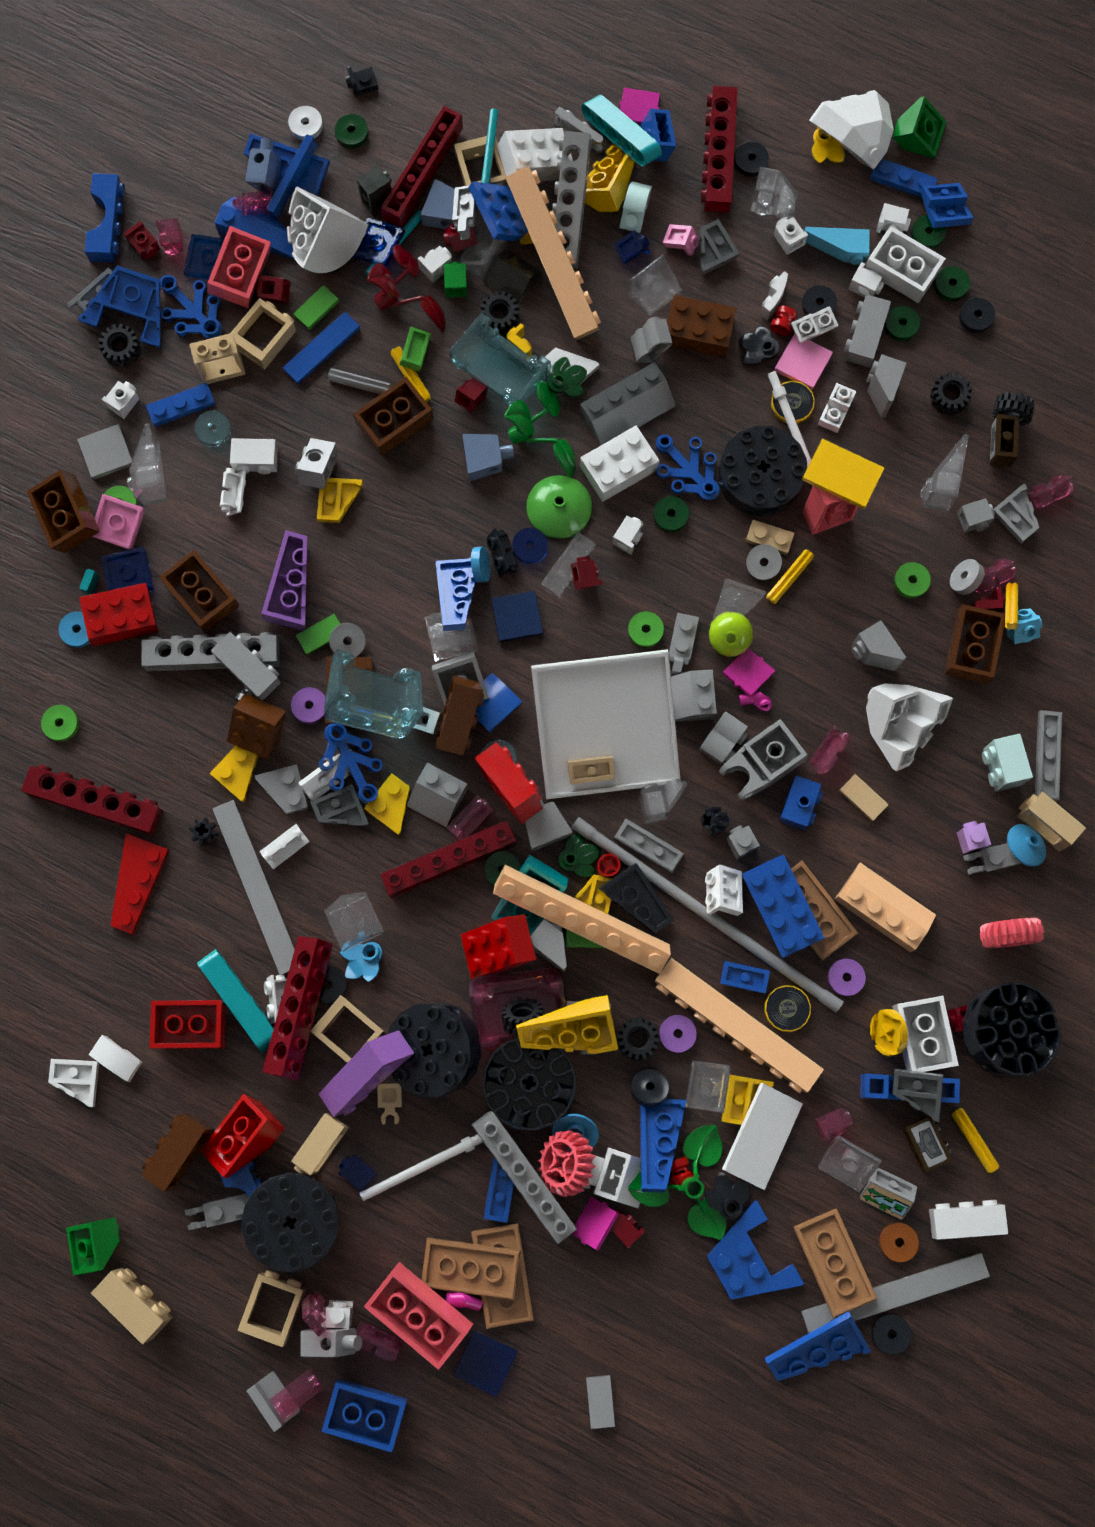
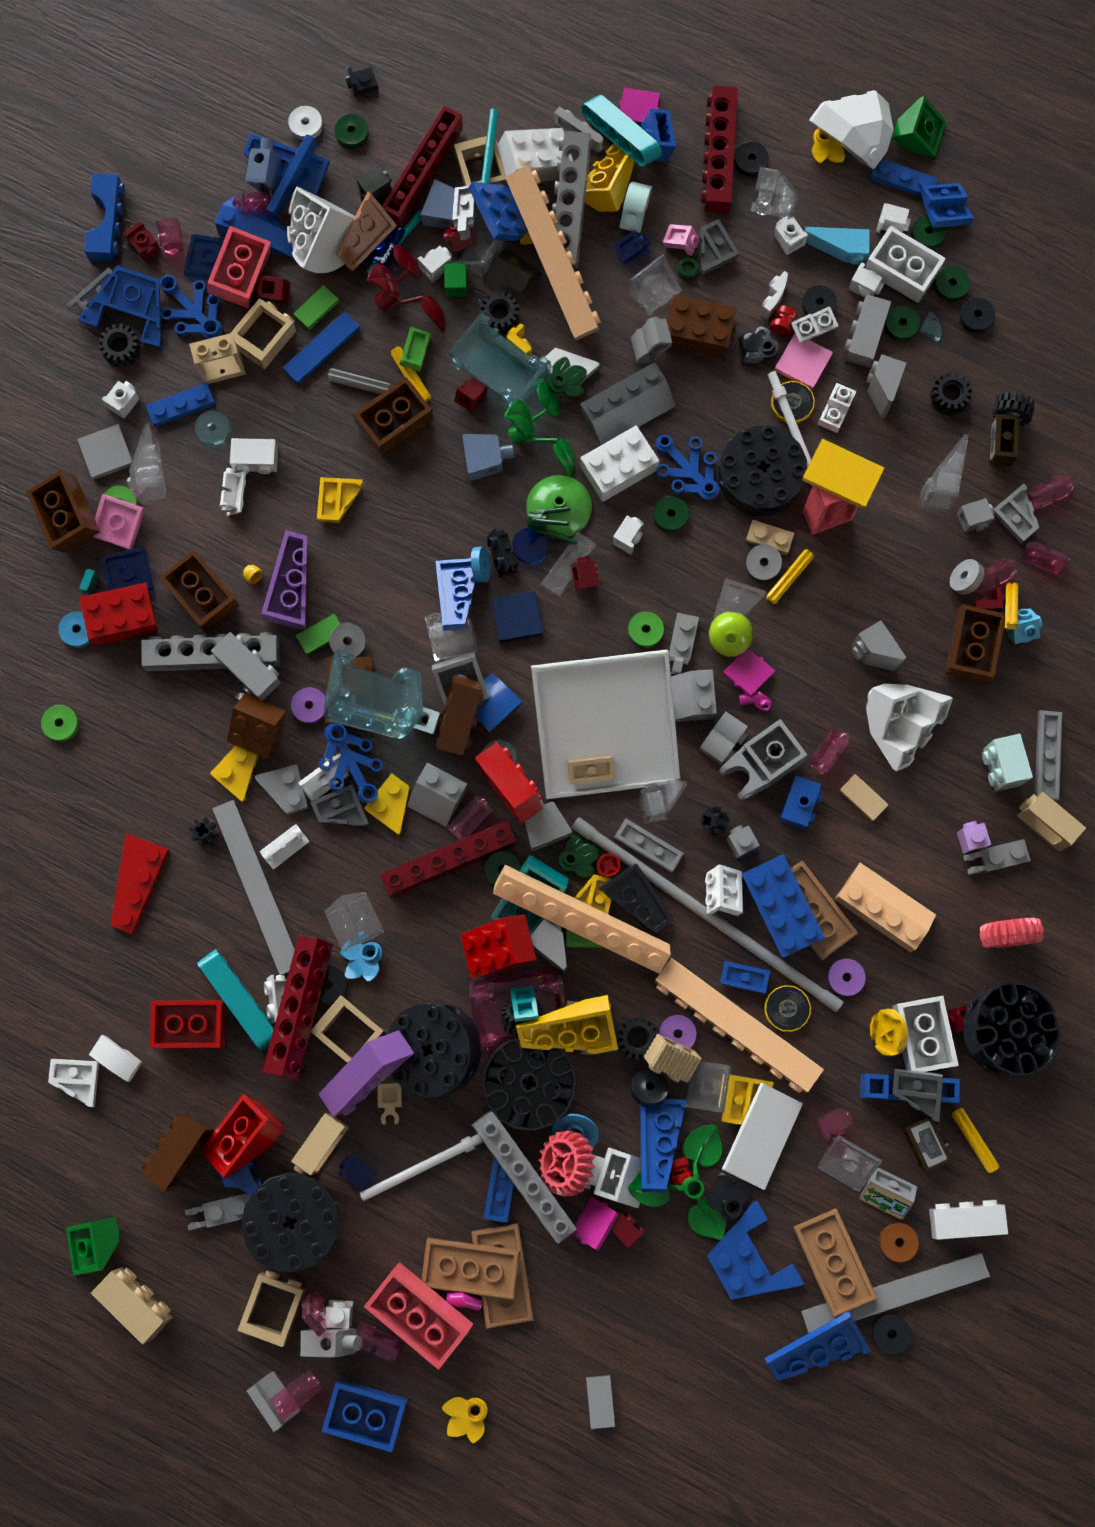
dark red brick [21,764,163,836] -> none
light grey brick [295,438,338,489] -> none
clear blue tile [454,1330,517,1397] -> none
bright green piece [894,562,930,599] -> none
dark azure dish [1007,824,1046,867] -> none
none -> yellow hinge [243,565,263,584]
none -> nougat wing [336,192,397,271]
none -> yellow plate [442,1397,487,1443]
none -> teal slope [510,986,539,1022]
none -> dark green plant [527,507,578,545]
none -> tan brick [644,1034,702,1083]
none -> dark green tile [677,258,699,281]
none -> clear light blue tile [919,312,942,341]
none -> clear pink hinge [1020,540,1070,576]

